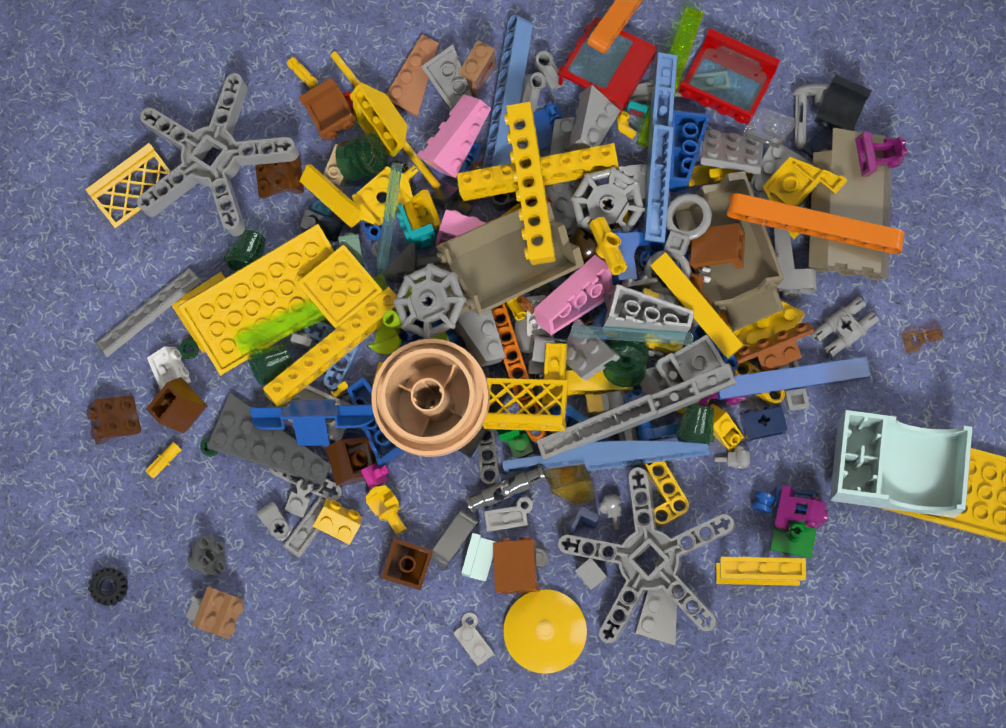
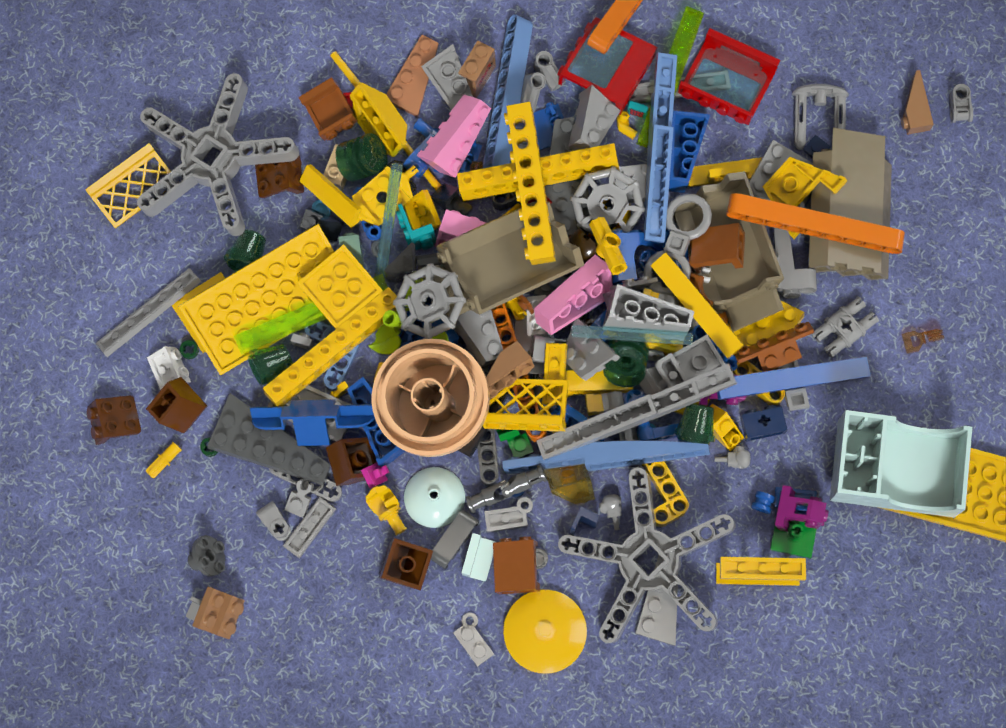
black tyre [88,567,128,606] -> none
yellow axle [287,57,318,89] -> none
yellow bracket [313,499,362,545] -> none
light grey panel [575,558,608,591] -> none
light grey plate [701,129,764,175] -> none
clear tile [743,107,797,149] -> none
black panel [814,75,872,131] -> none
magenta tile [855,132,908,177] -> none
none -> blue beam [403,118,439,178]
none -> light aqua dish [404,467,465,528]
none -> medium nougat slope [486,341,534,399]
none -> medium nougat slope [901,70,934,135]
none -> light grey piece [949,84,973,123]

